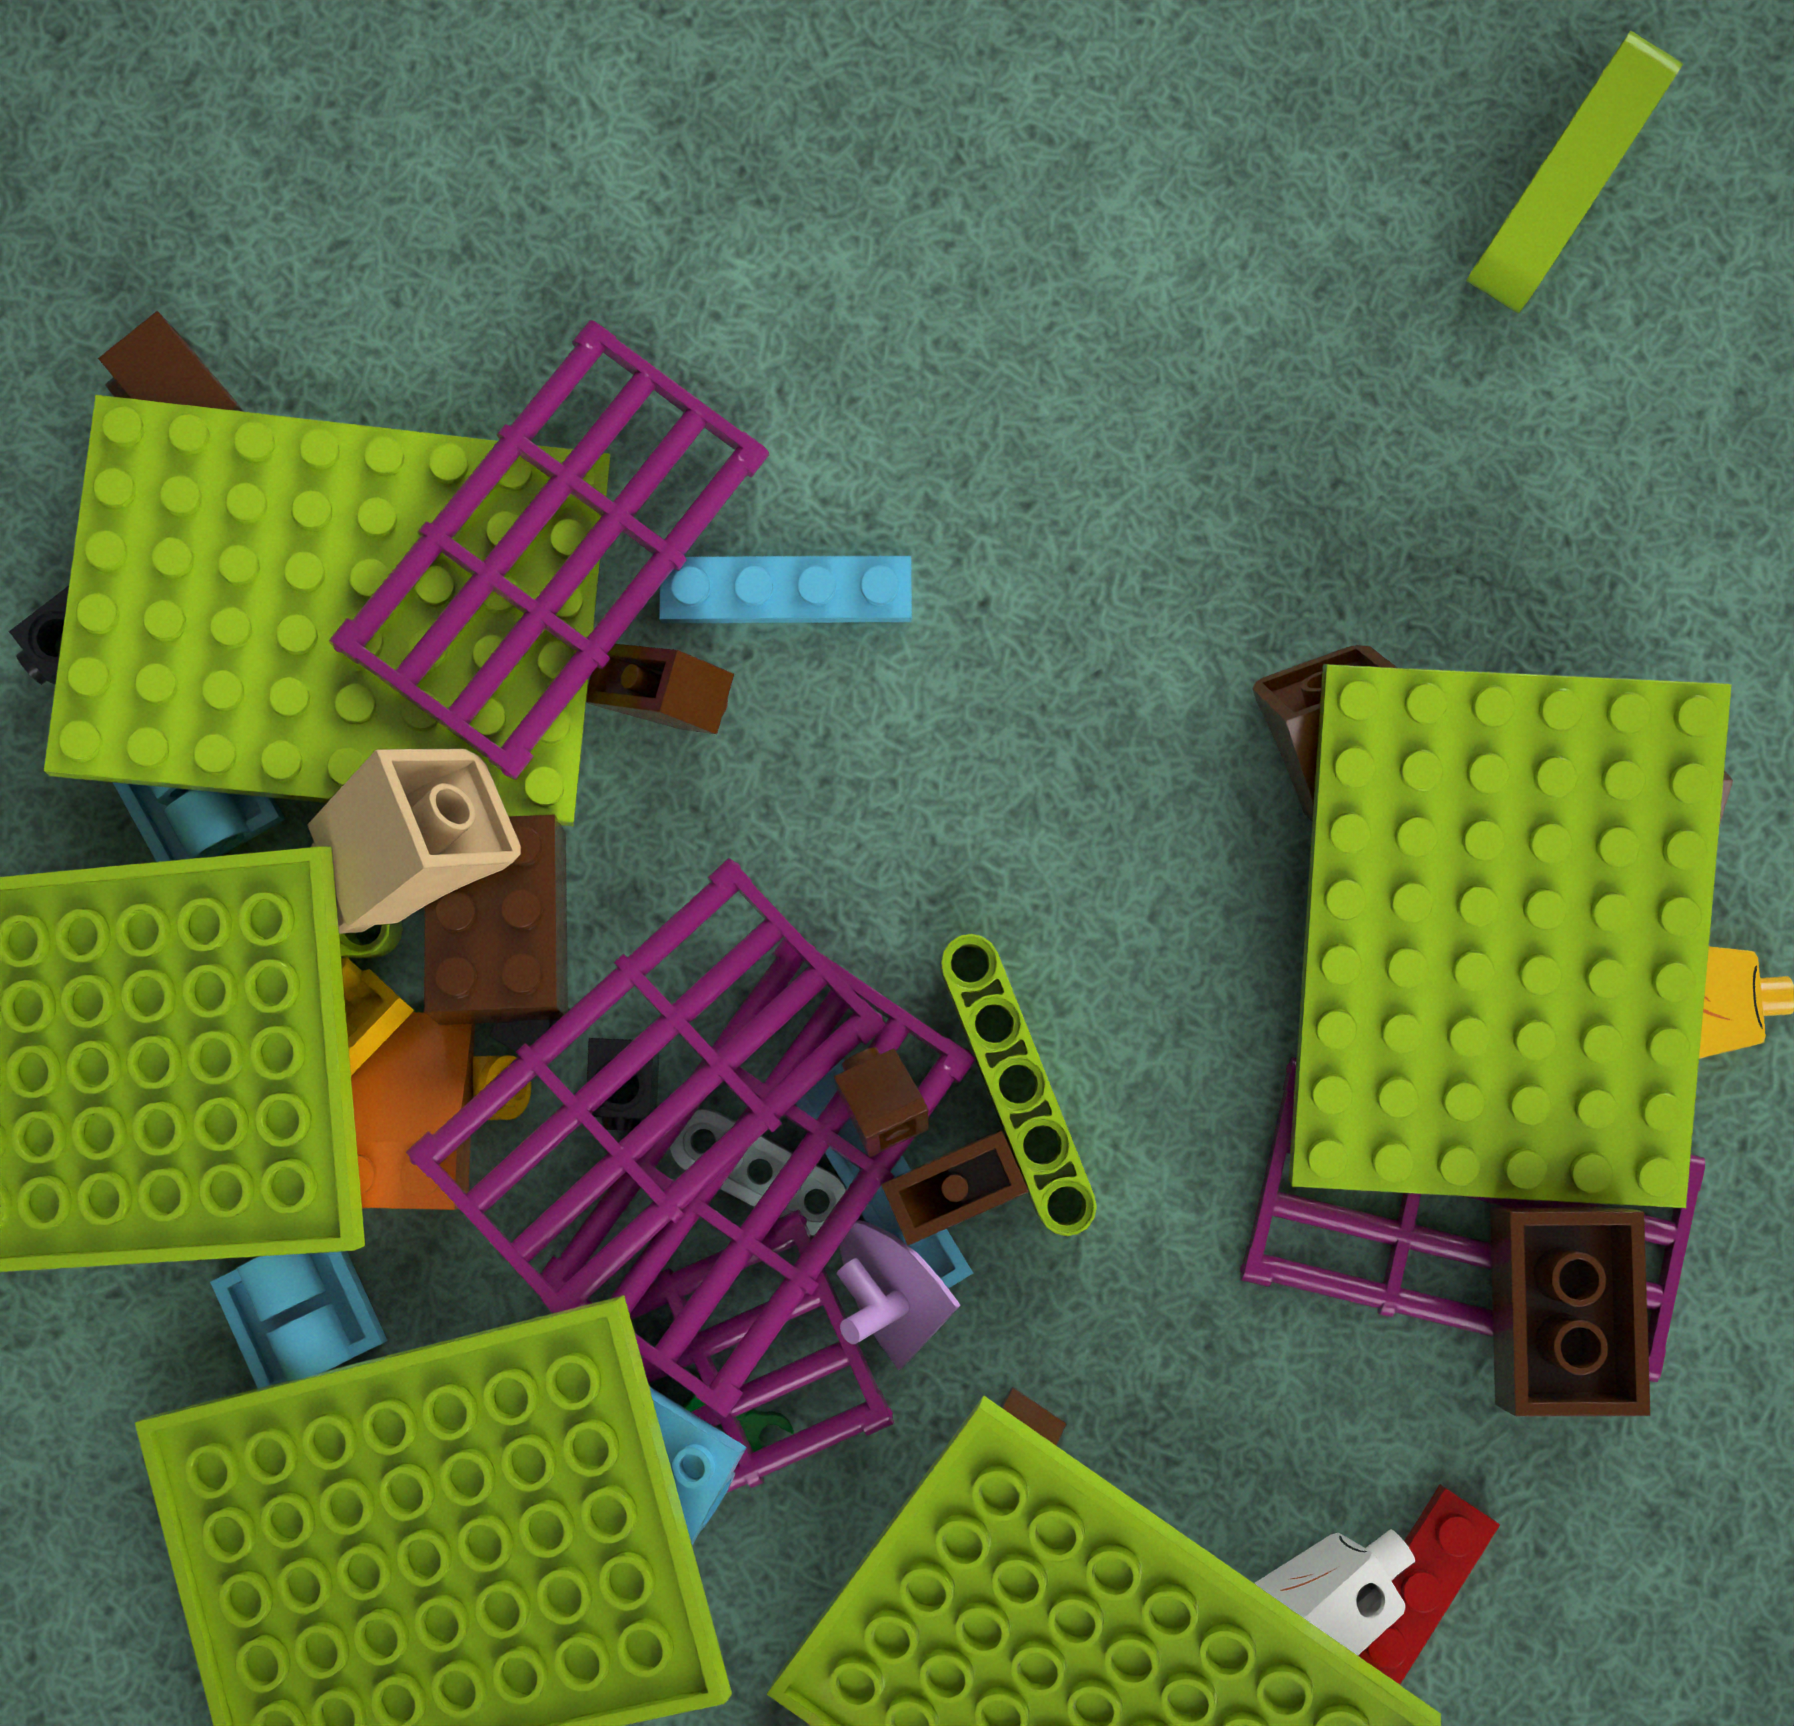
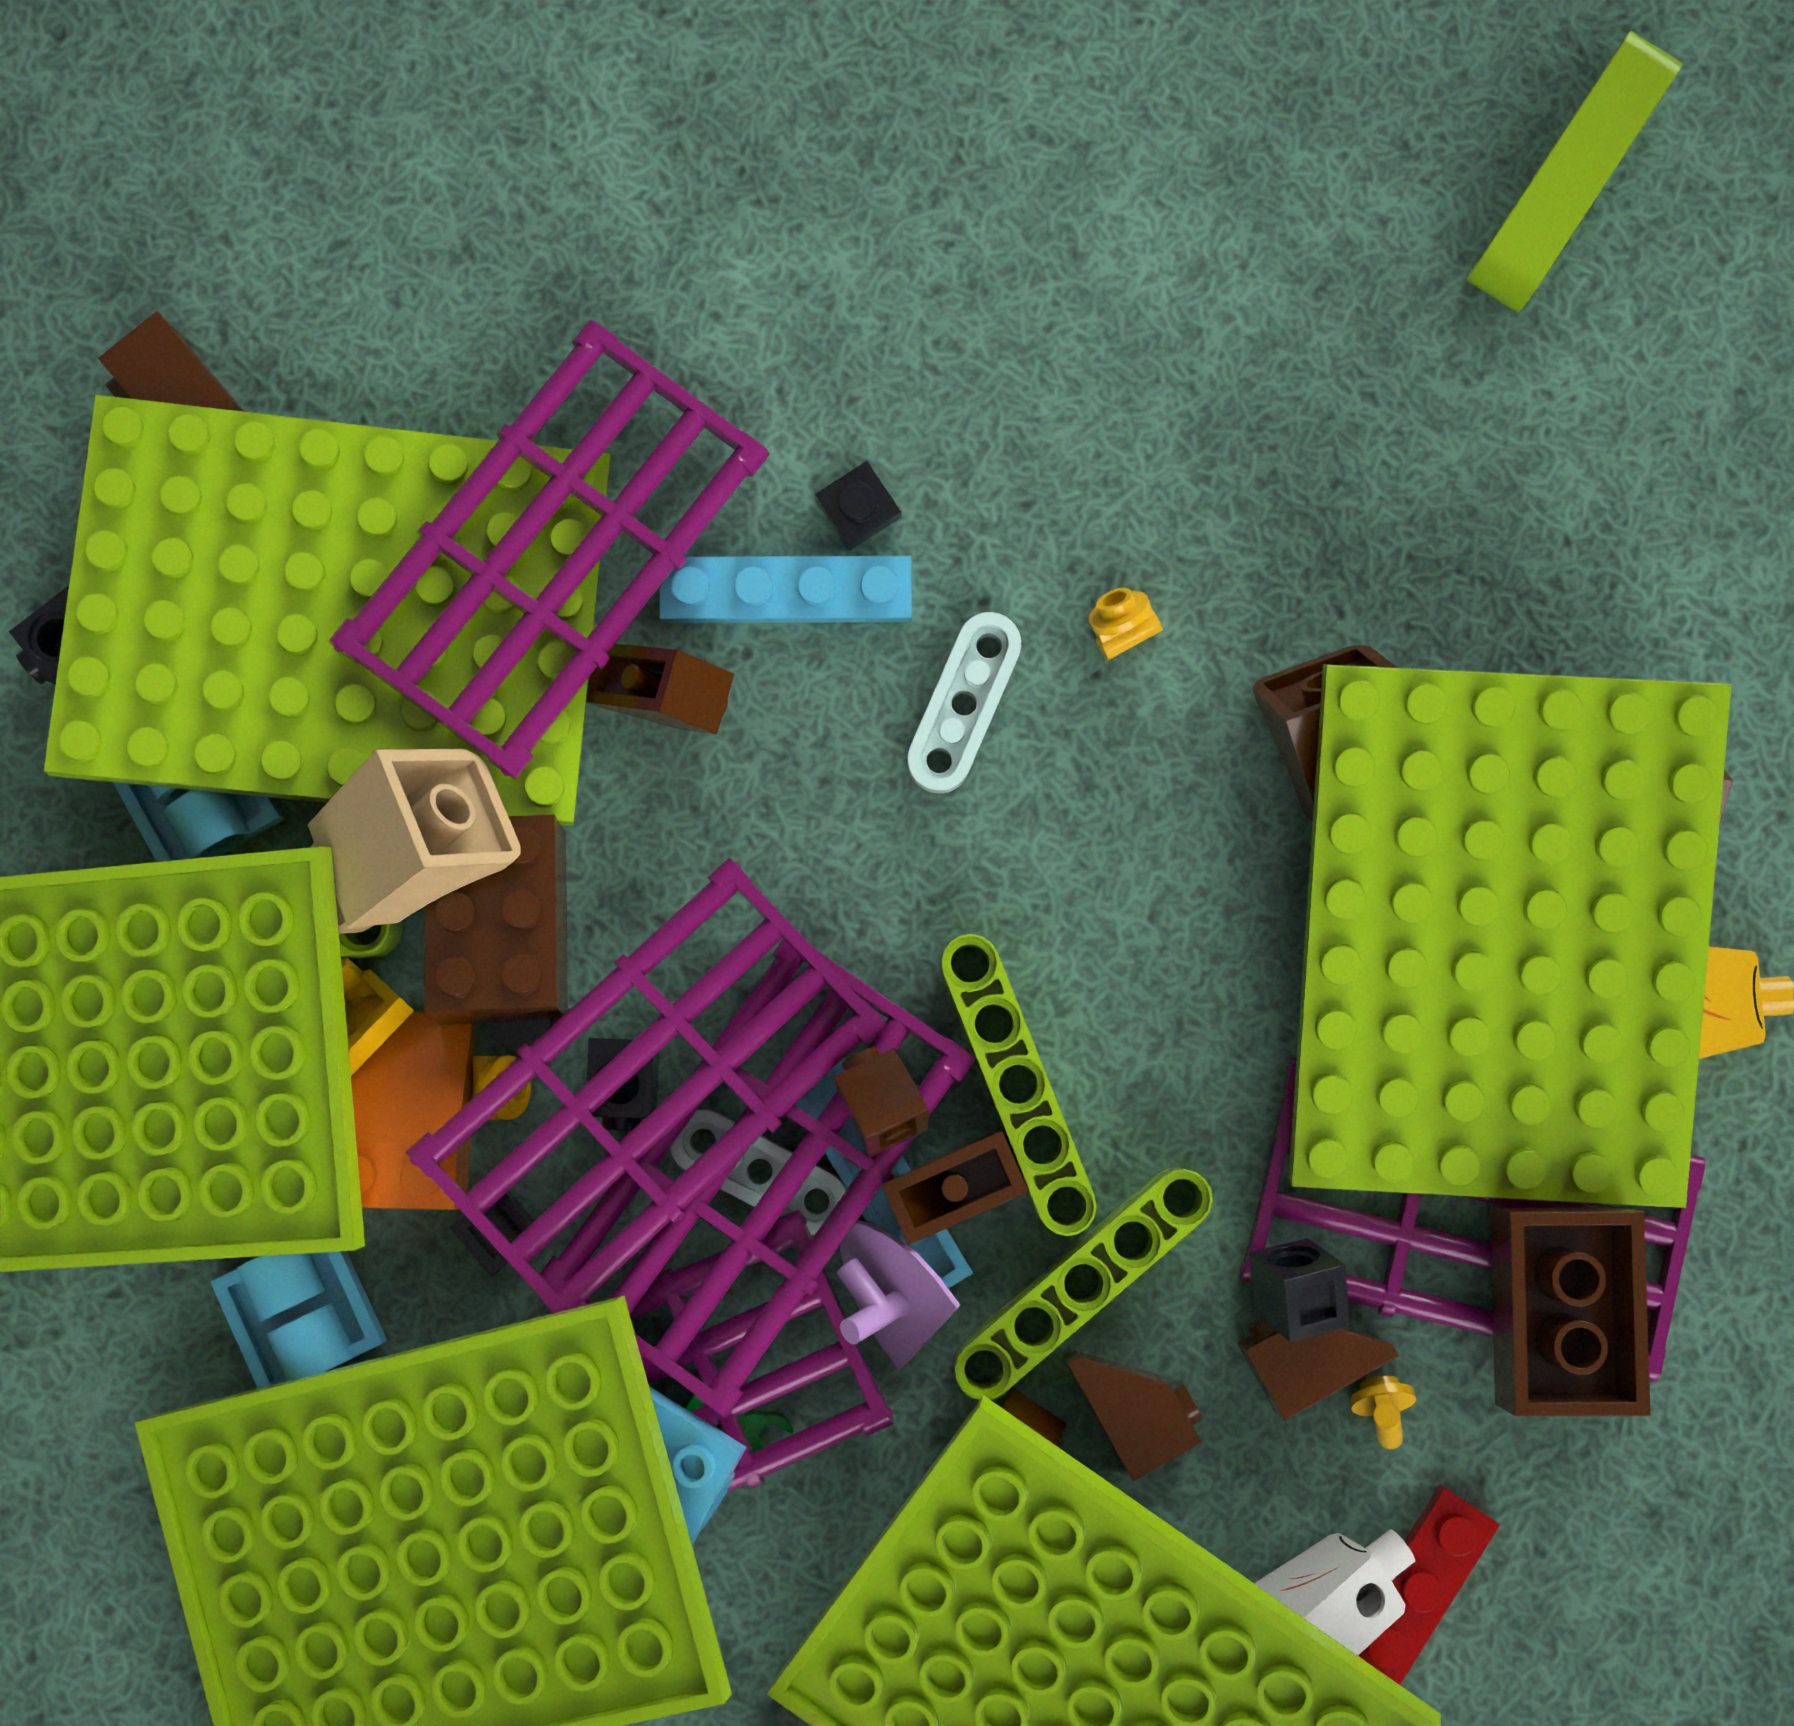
none -> black plate [449,1191,535,1277]
none -> black plate [815,461,901,551]
none -> light aqua plate [907,612,1021,793]
none -> lime beam [953,1167,1213,1400]
none -> reddish brown slope [1064,1350,1203,1481]
none -> yellow plate [1089,588,1163,661]
none -> reddish brown slope [1237,1317,1399,1421]
none -> black brick [1249,1238,1350,1342]
none -> yellow plate [1350,1375,1416,1450]

